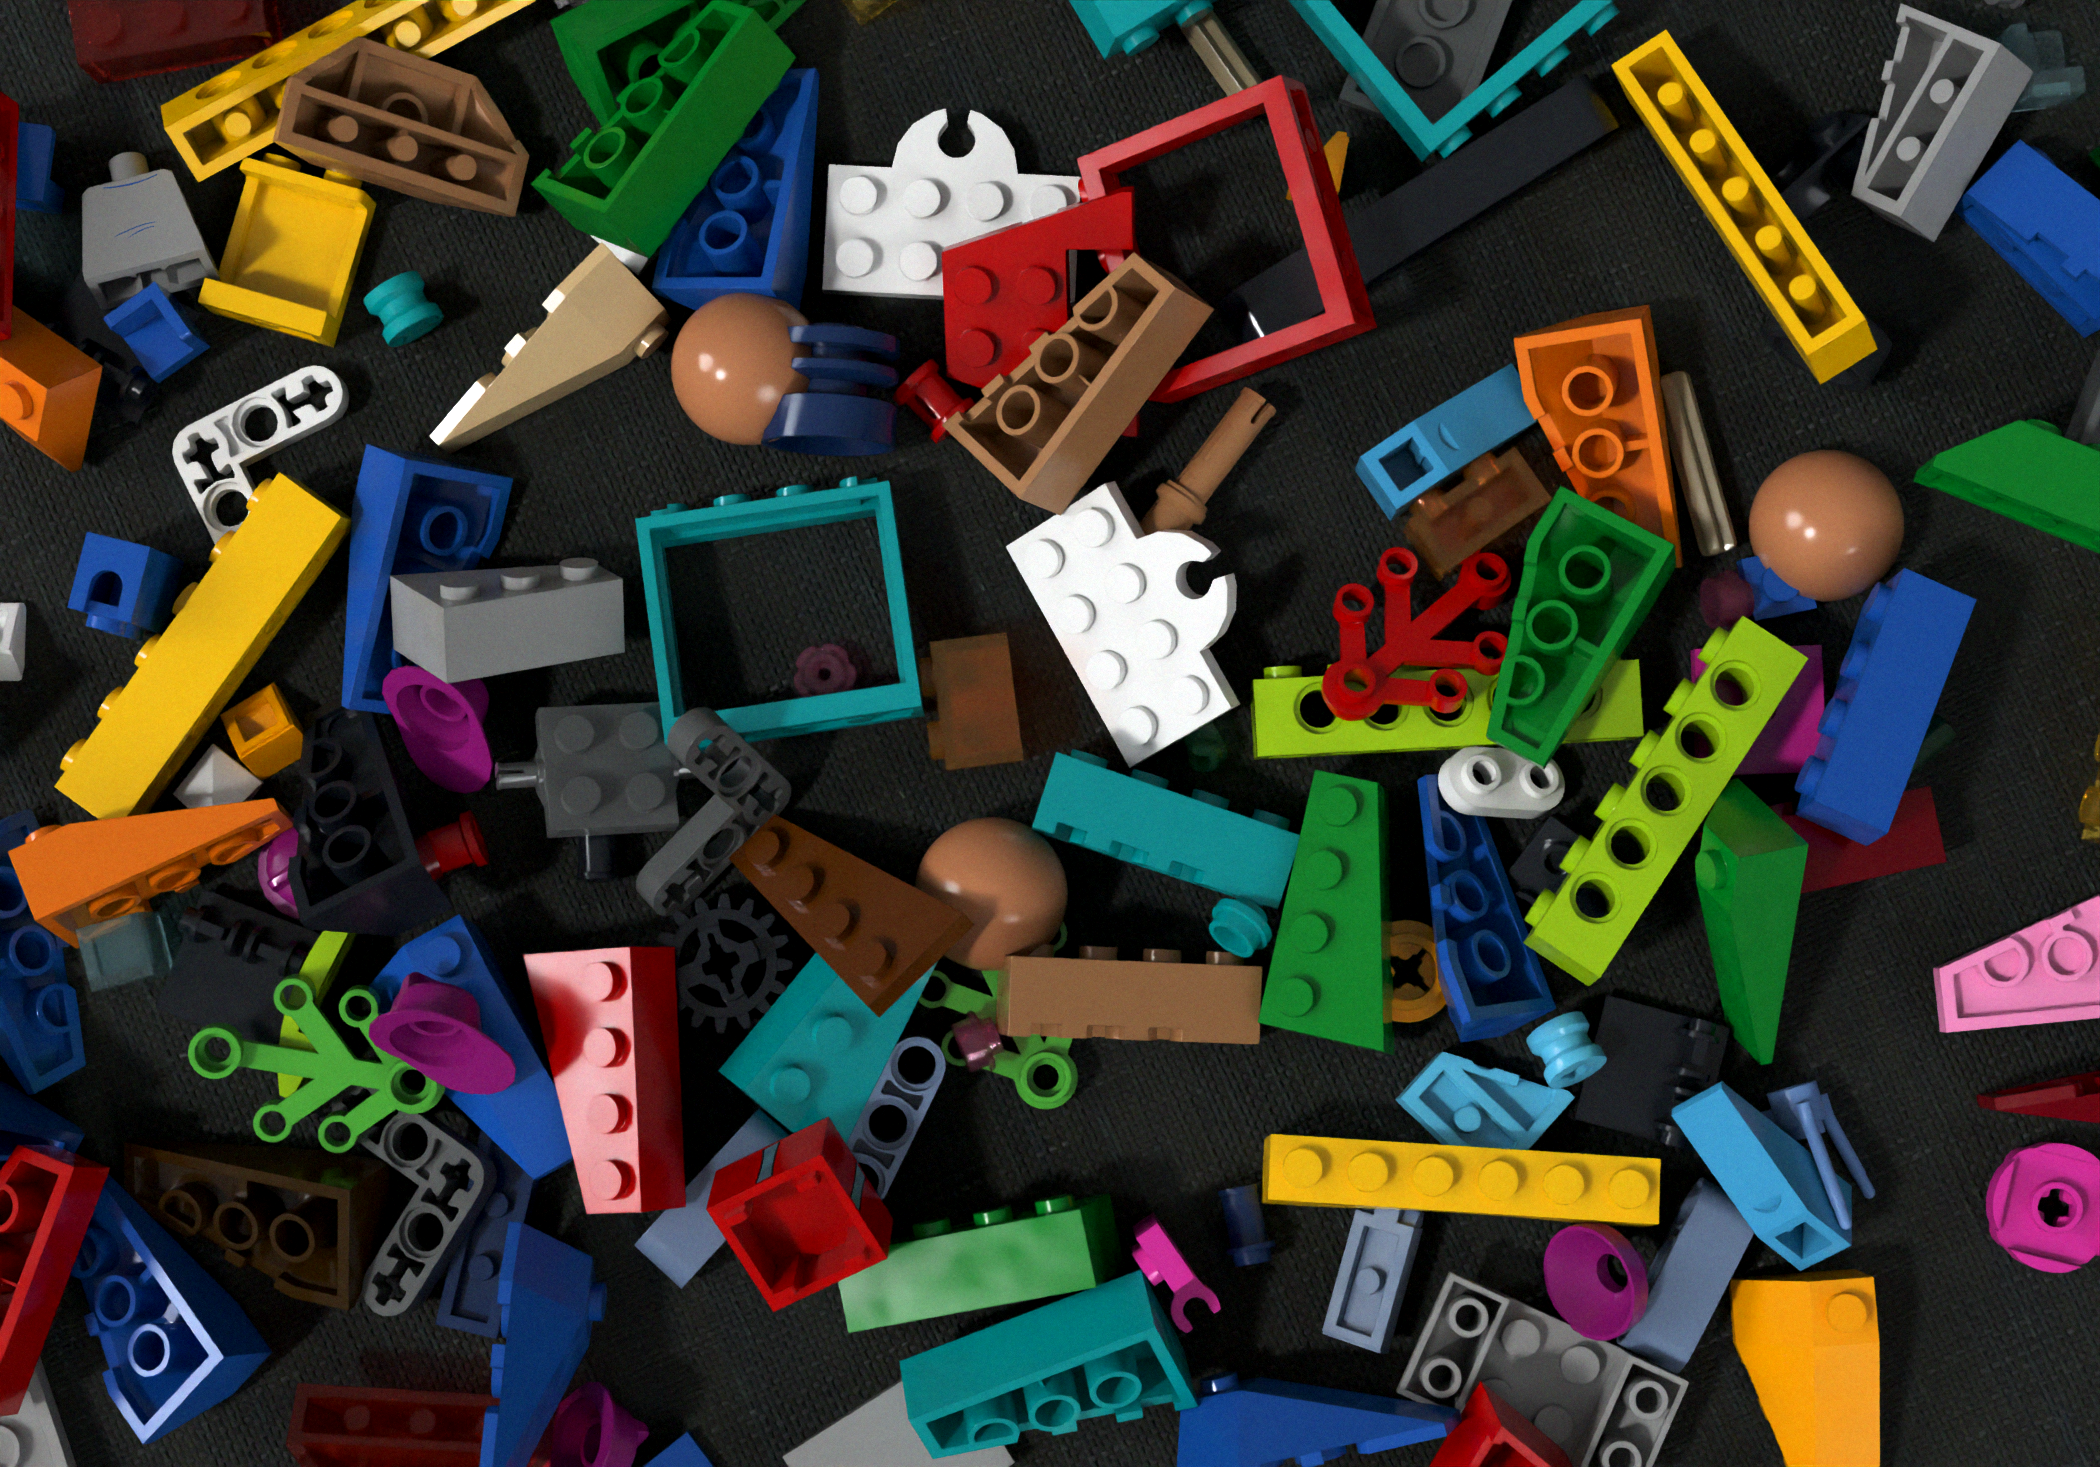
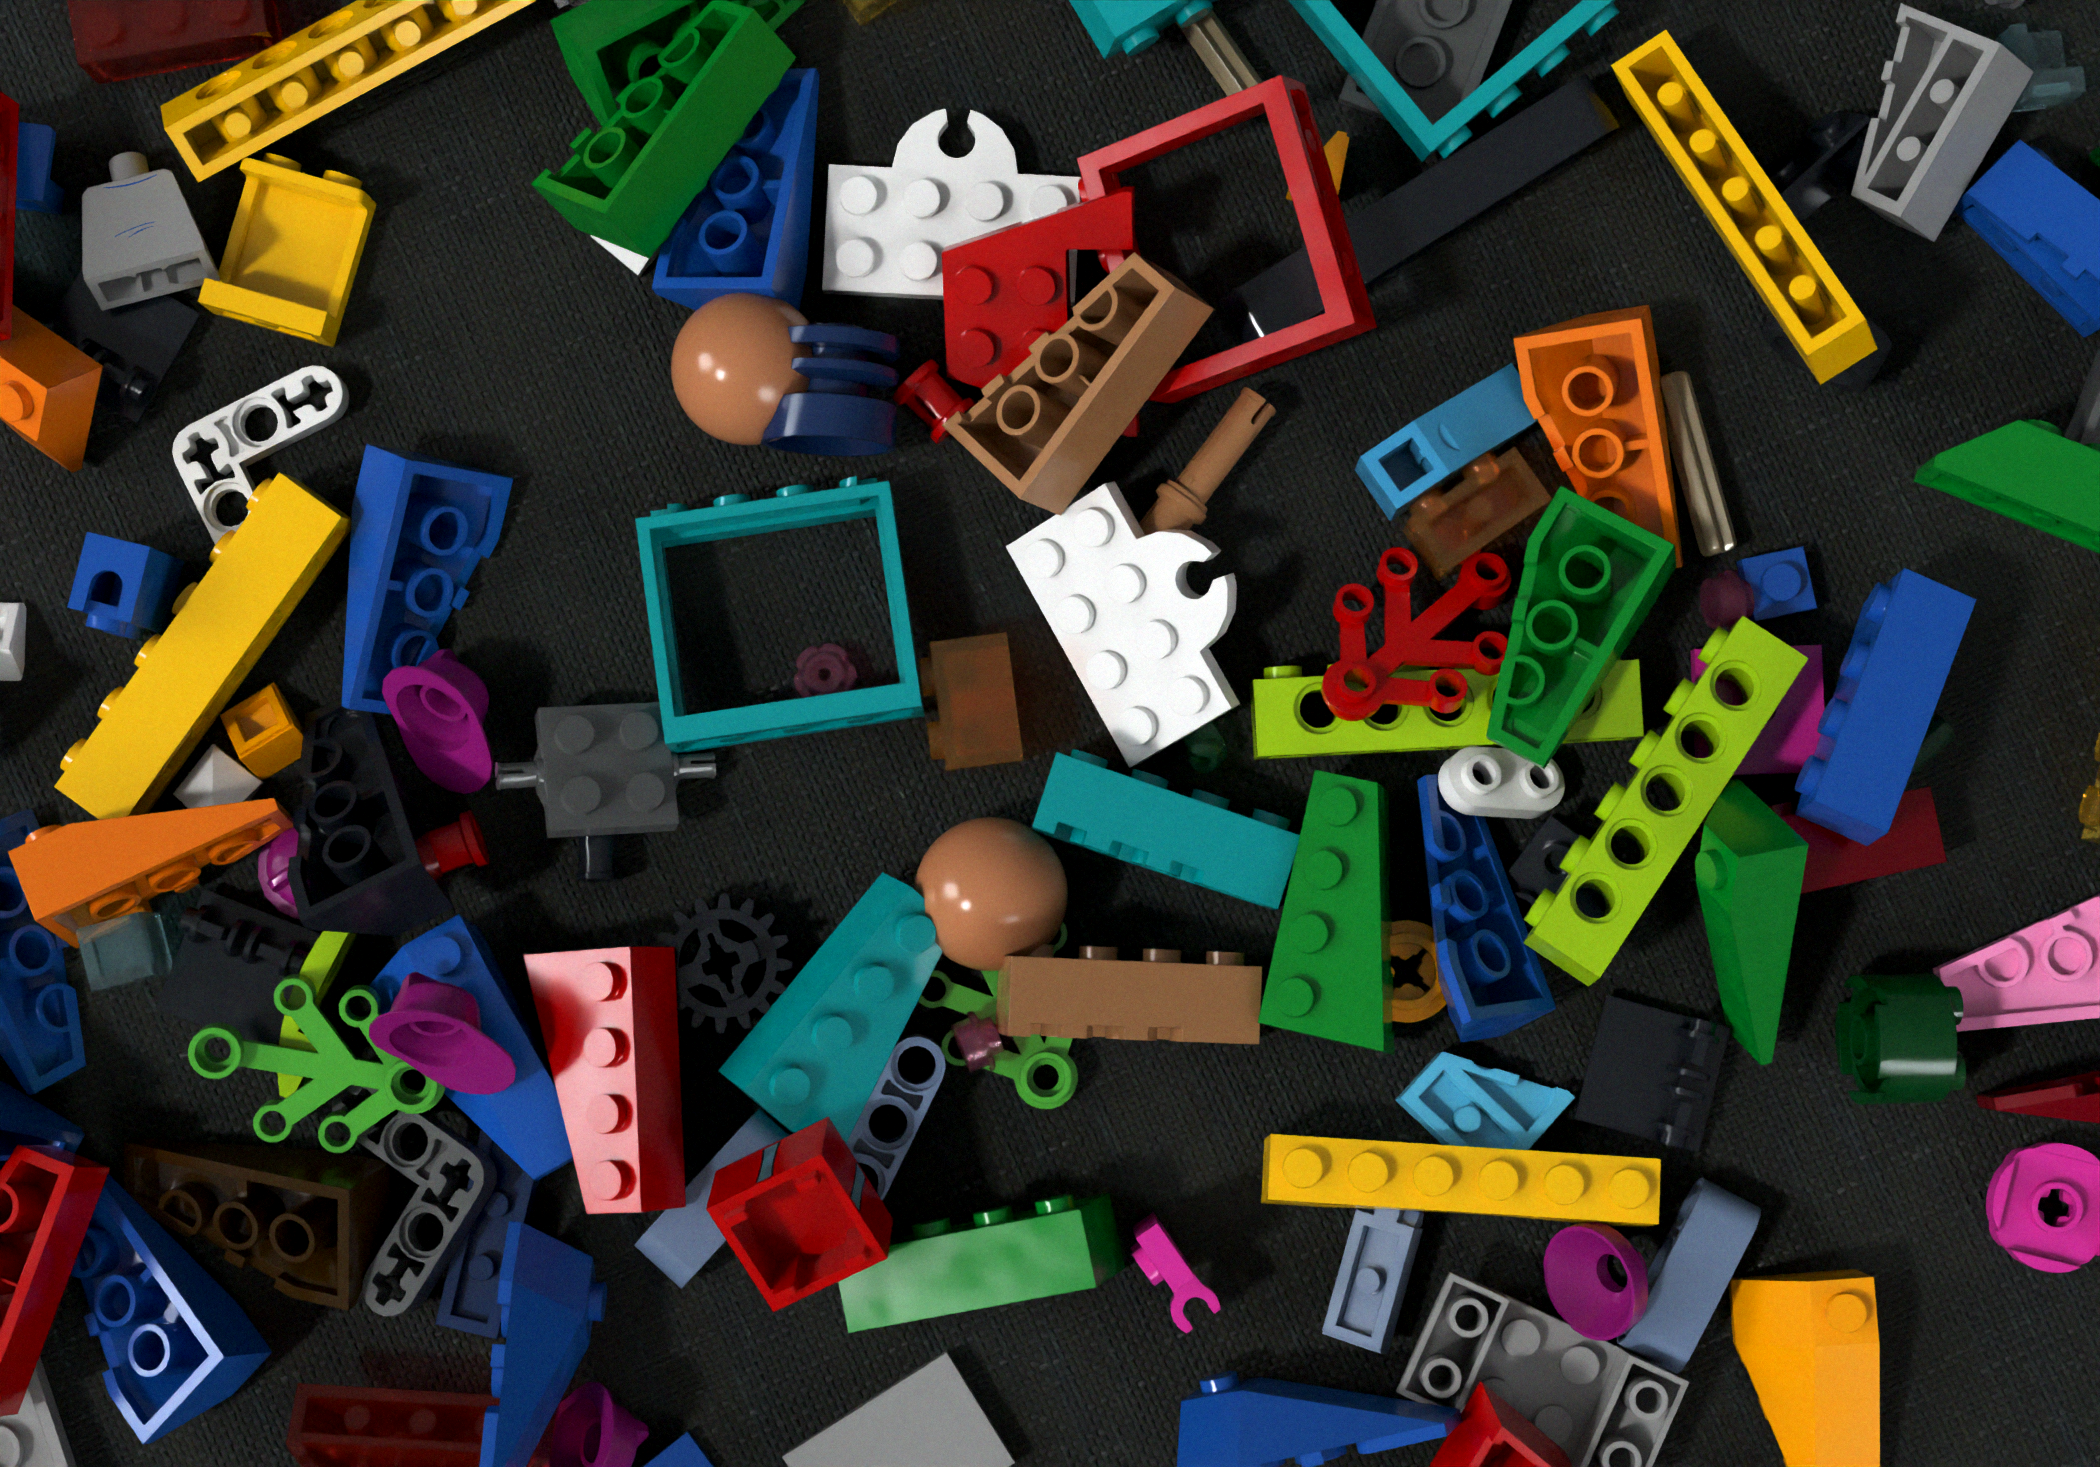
blue panel [103,281,211,383] -> none
medium nougat wedge [273,36,530,217] -> none
teal wheel [363,271,444,347] -> none
light grey wedge [390,558,625,684] -> none
tan wedge [430,242,672,454] -> none
dark grey beam [636,707,791,916] -> none
reddish brown wing [728,814,974,1018] -> none
teal wedge [899,1269,1198,1459] -> none
teal plate [1209,898,1272,957] -> none
dark blue pin [1218,1183,1276,1267] -> none
medium azure wheel [1526,1011,1607,1089] -> none
dark azure slope [1671,1081,1852,1271] -> none
nougat piece [1749,450,1904,602] -> none
medium blue plant [1761,1080,1875,1230] -> none
none -> dark green brick [1835,973,1966,1105]

